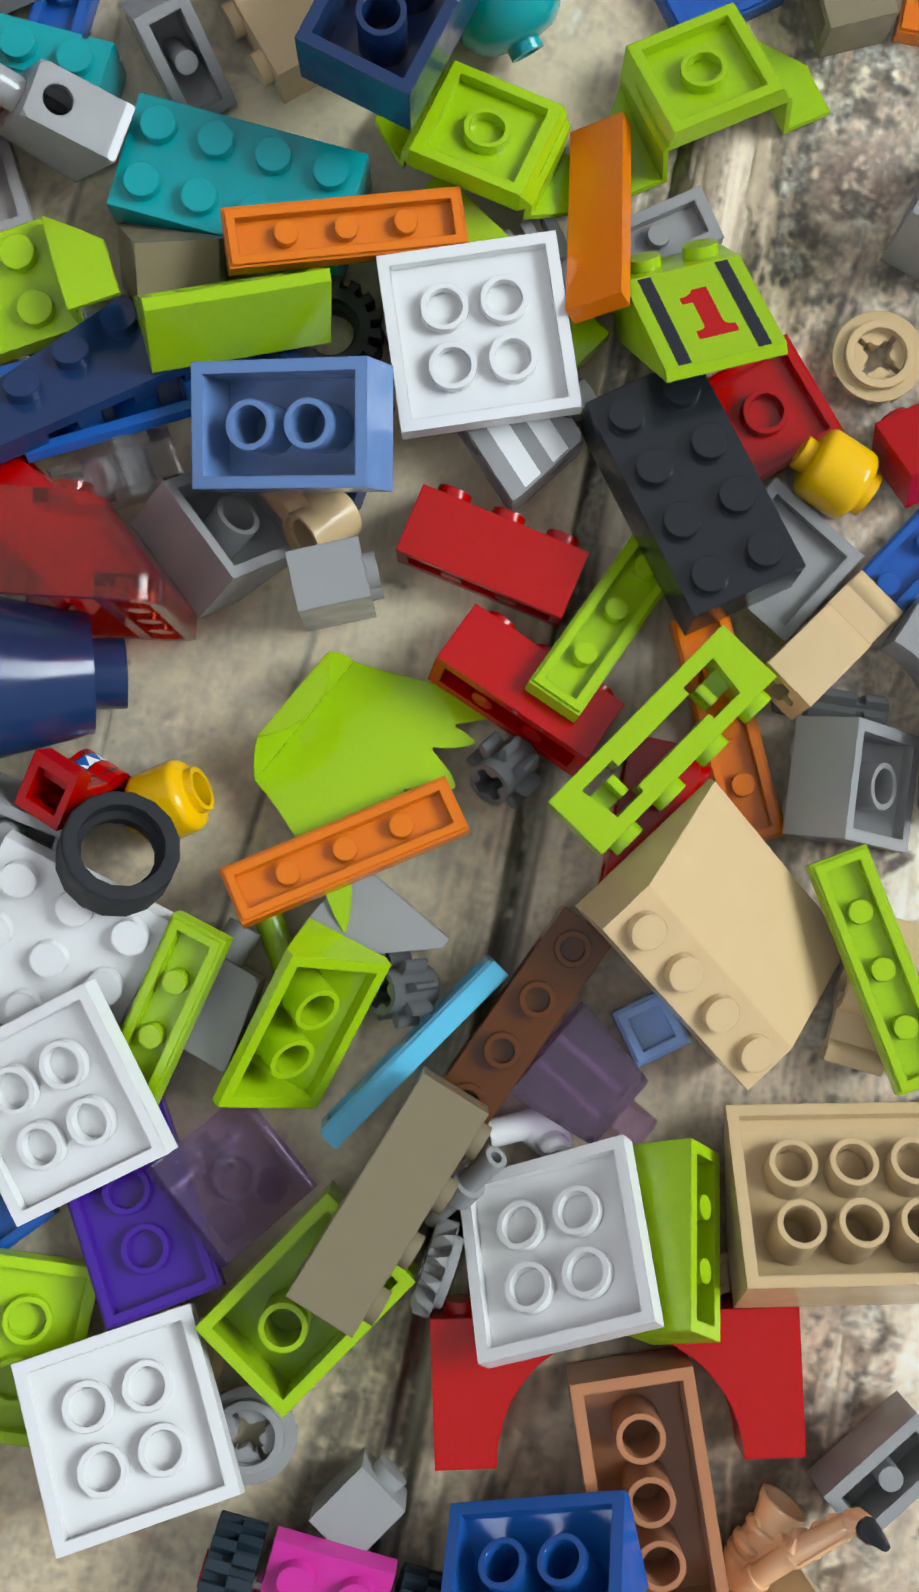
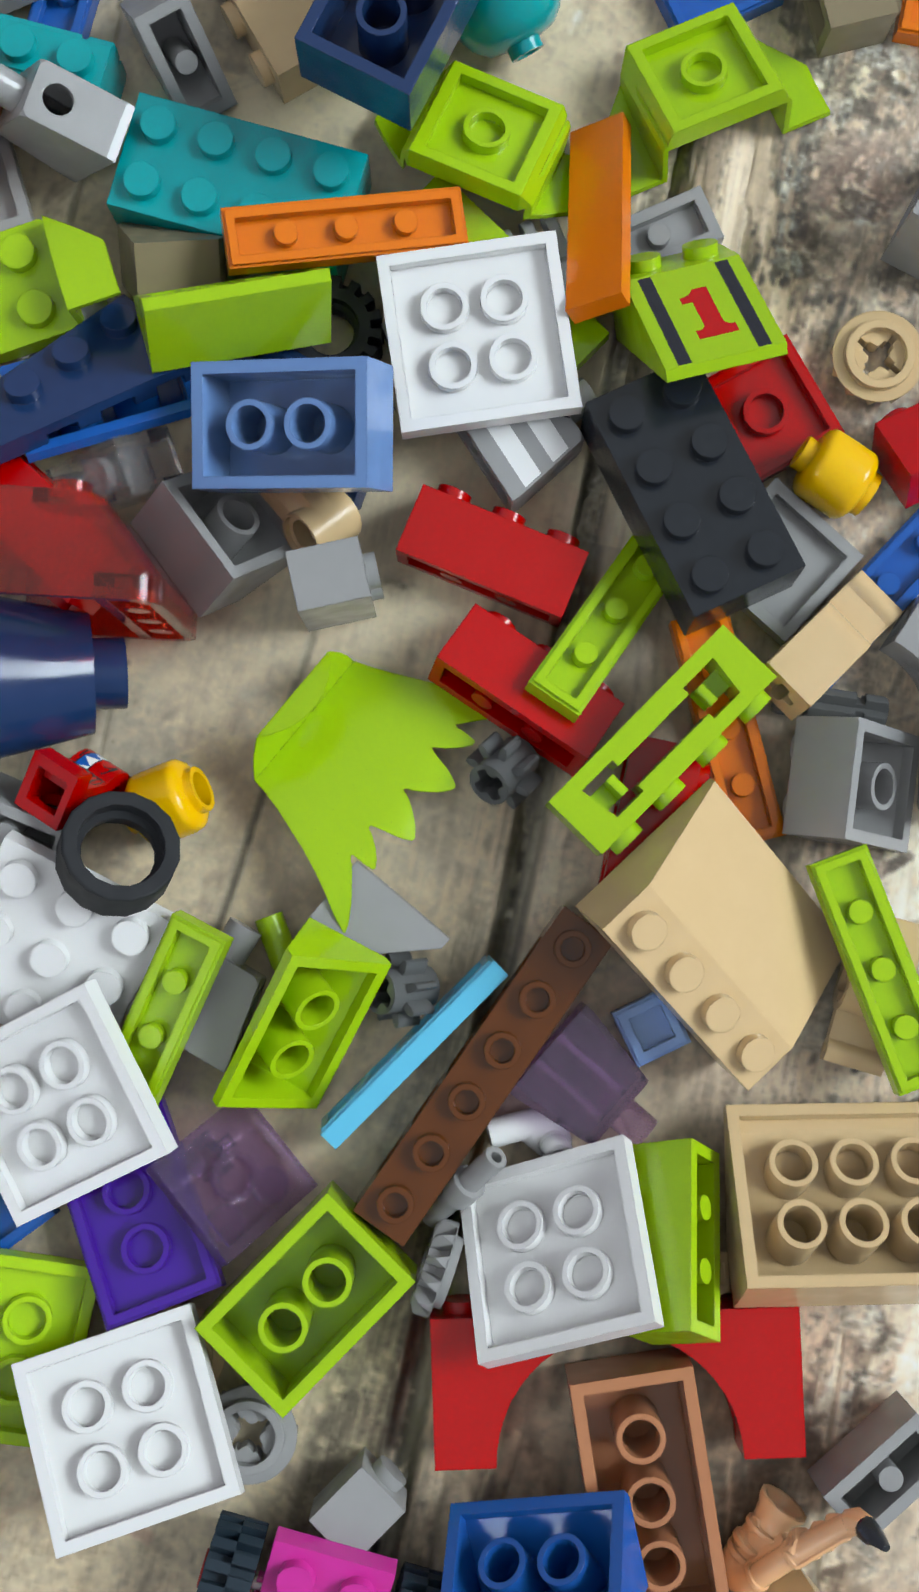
orange tile [219,776,470,929] -> none
dark tan brick [286,1066,492,1338] -> none

